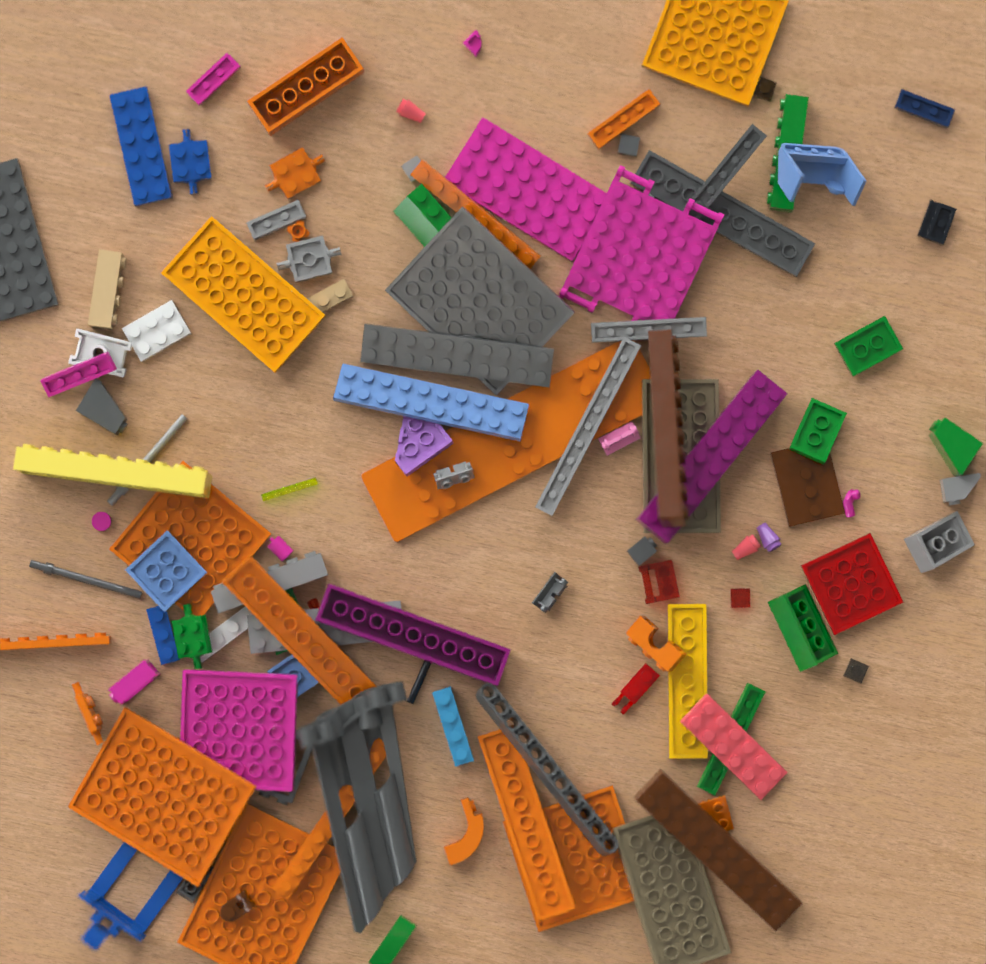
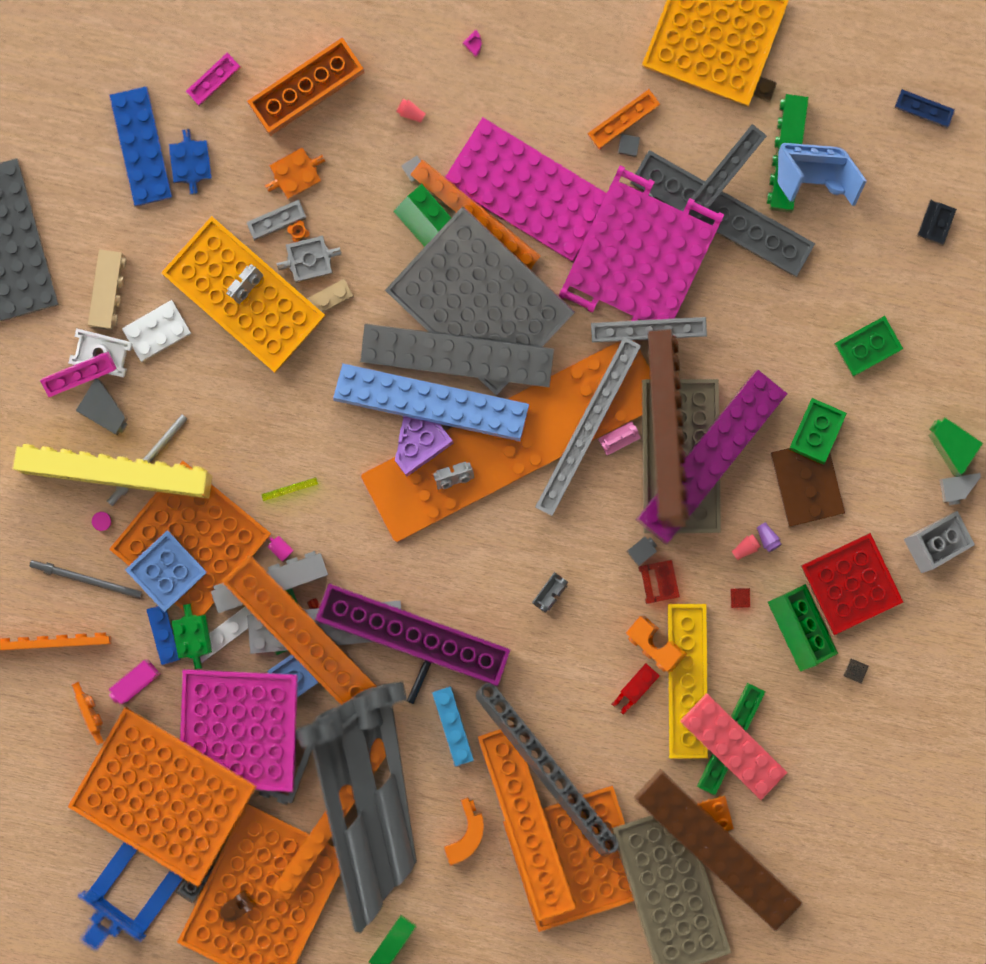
dark pink arm [843,489,861,518] -> none
none -> light grey hinge [226,264,264,304]

